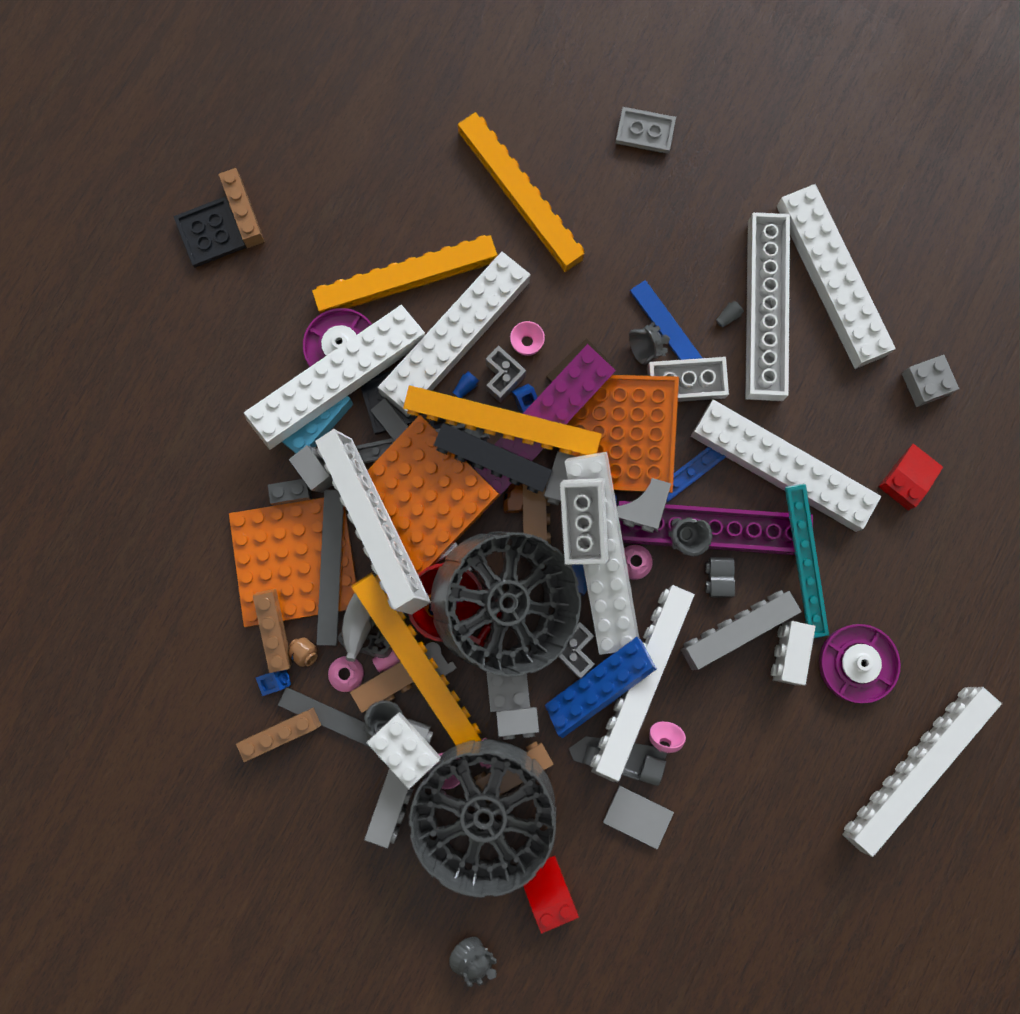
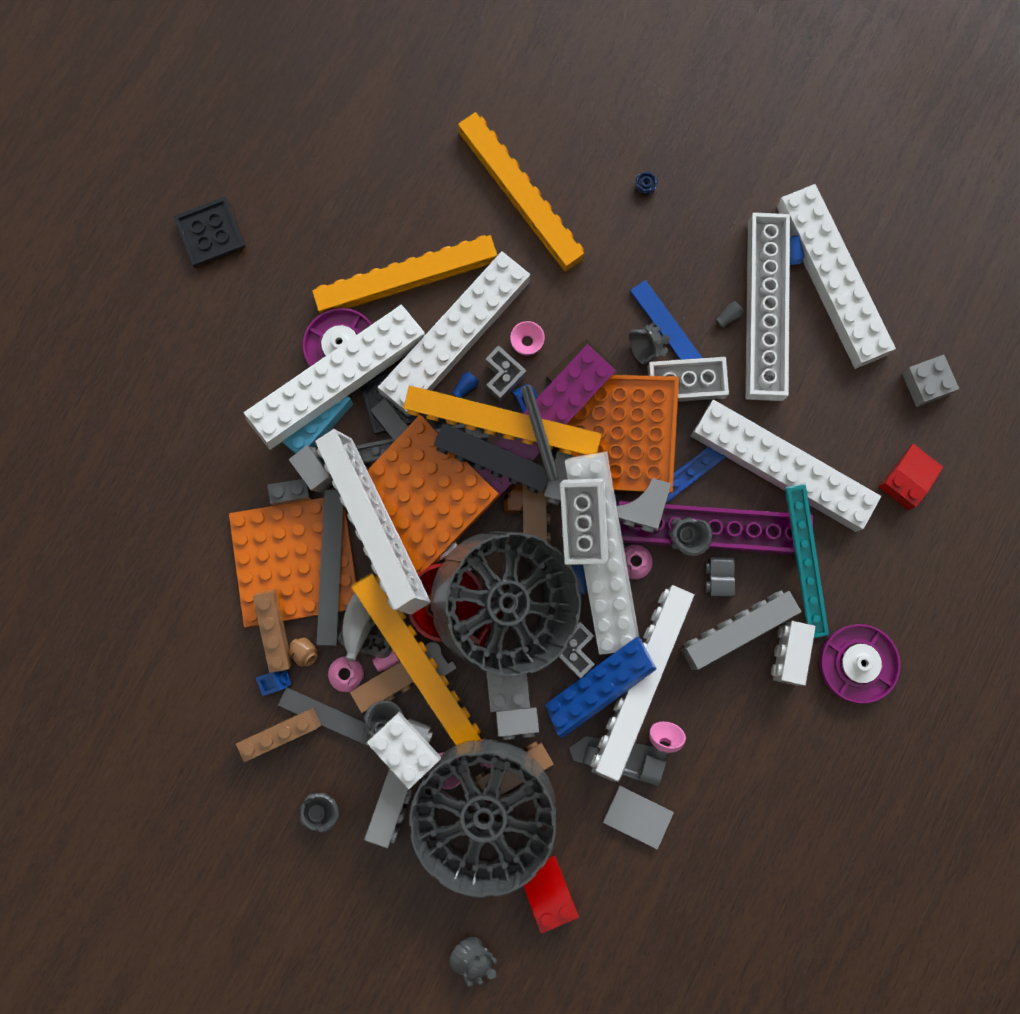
medium nougat brick [219,168,265,248] -> none
light grey plate [616,107,676,154] -> none
white brick [842,687,1002,857] -> none
none -> dark grey hair [299,792,339,833]
none -> dark grey axle [521,385,559,482]
none -> dark blue plate [635,171,658,194]
none -> blue cone [790,236,804,265]

